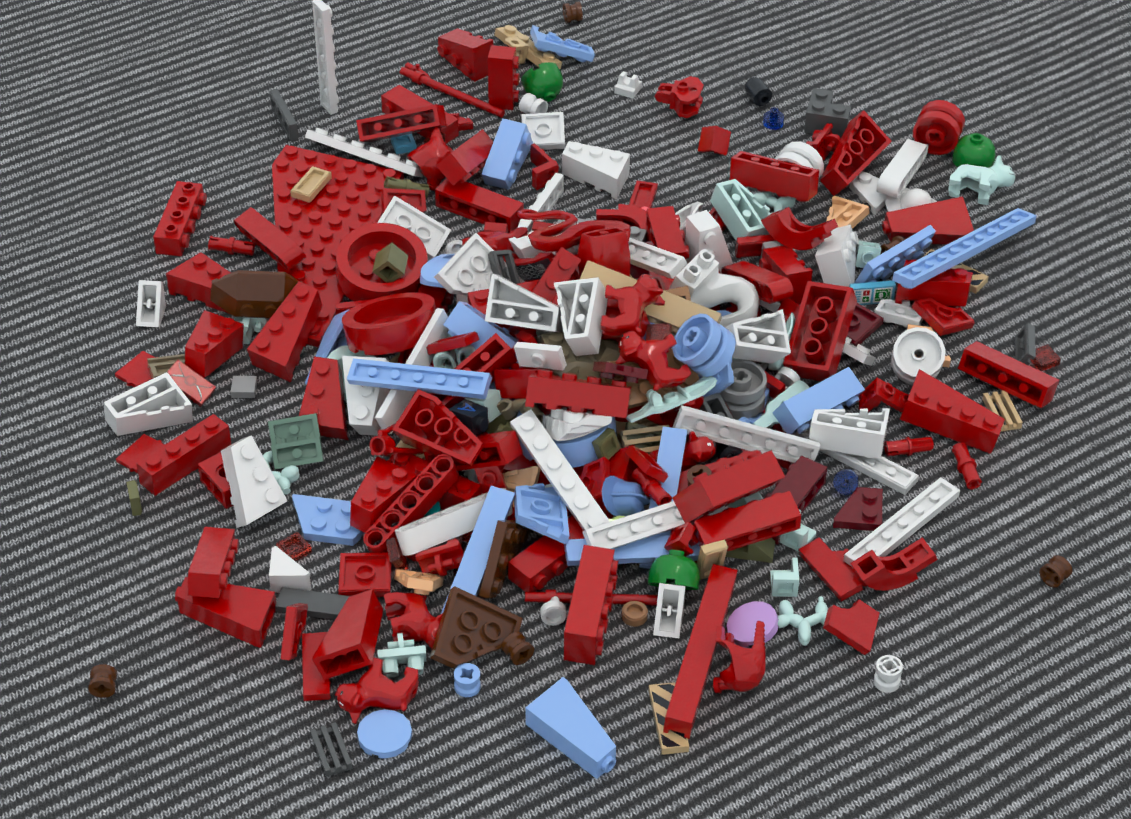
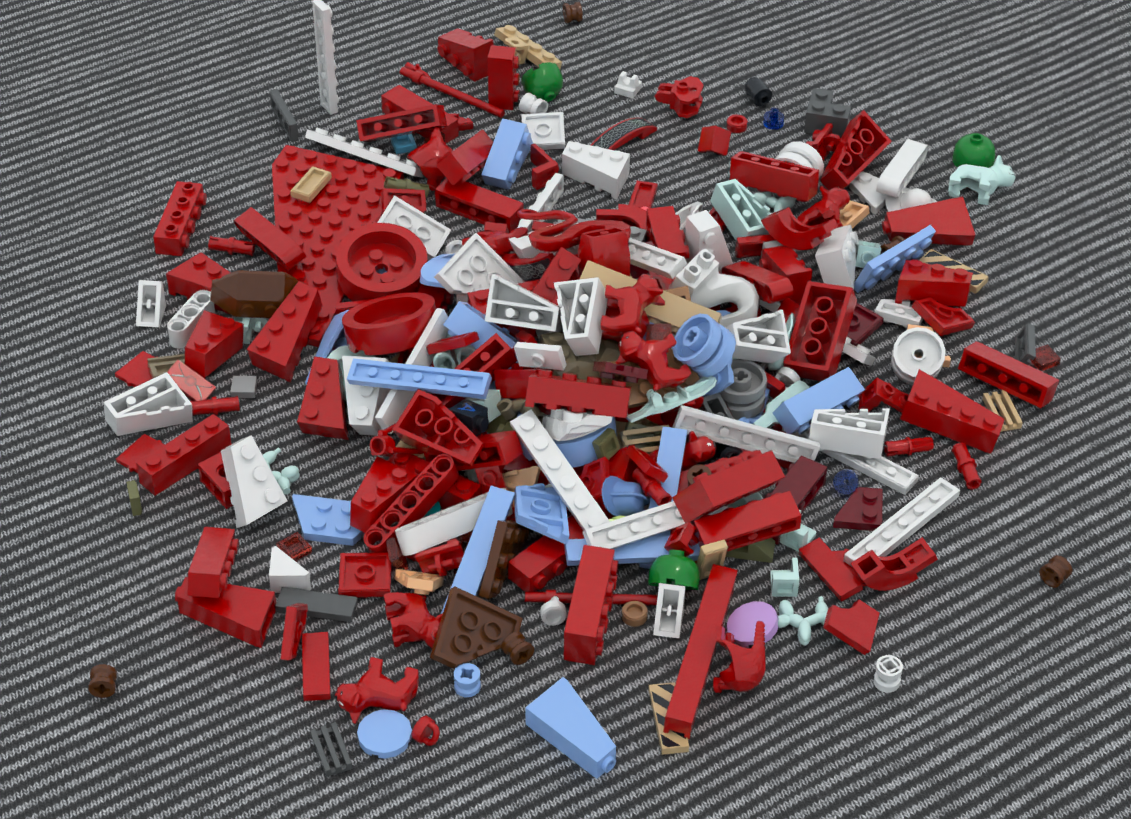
sand green slope [268,413,324,470] -> none
red slope [312,589,384,680] -> none
olive brick [372,243,408,283] -> none
light aqua hips [378,633,426,678] -> none
dark grey tile [488,250,520,284] -> none
light blue wing [530,25,595,62] -> none
tile [849,281,896,305] -> none
light blue plate [892,208,1037,289] -> none
red wheel [913,100,965,155] -> none
none -> white beam [167,290,215,349]
none -> red pin [190,396,240,416]
none -> red tile [411,715,440,746]
none -> slope [590,118,657,150]
none -> red tile [726,114,748,133]
none -> red animal [797,186,850,228]

